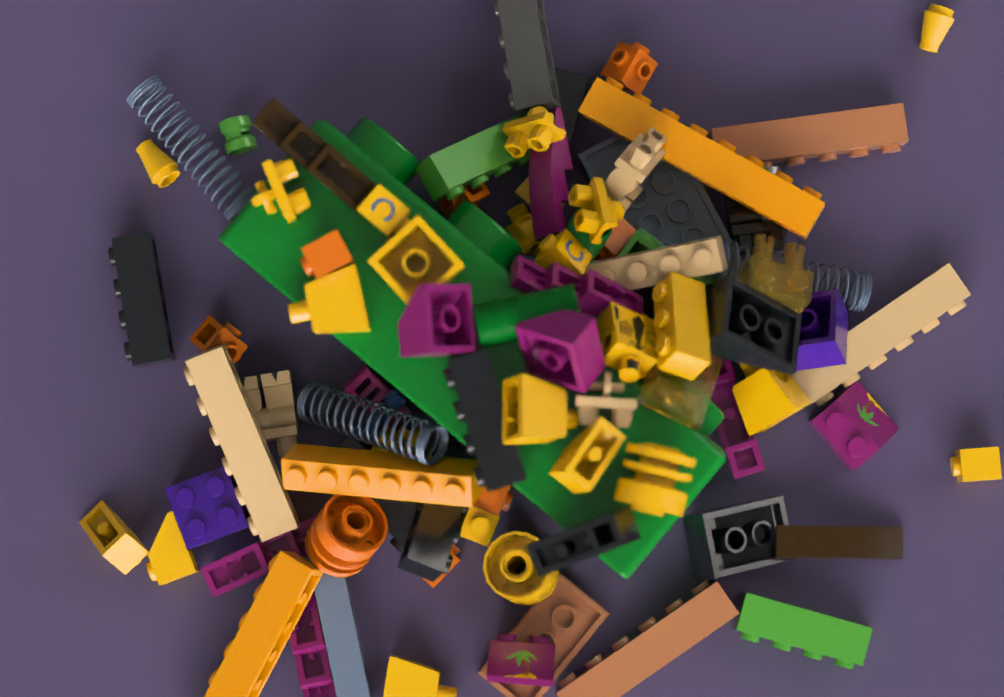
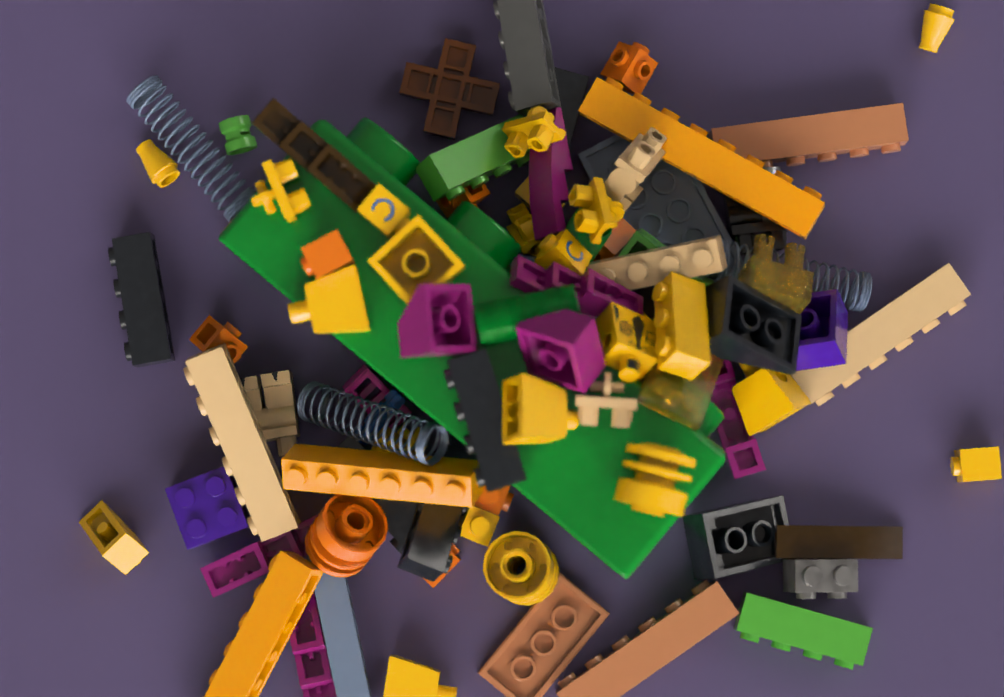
yellow slope [146,511,200,586] -> none
magenta slope [486,633,555,687] -> none
black slope [527,506,641,577] -> none
yellow slope [549,416,626,494] -> none
magenta slope [808,380,899,471] -> none
none -> reddish brown plate [399,38,500,140]
none -> flat silver brick [783,559,858,599]

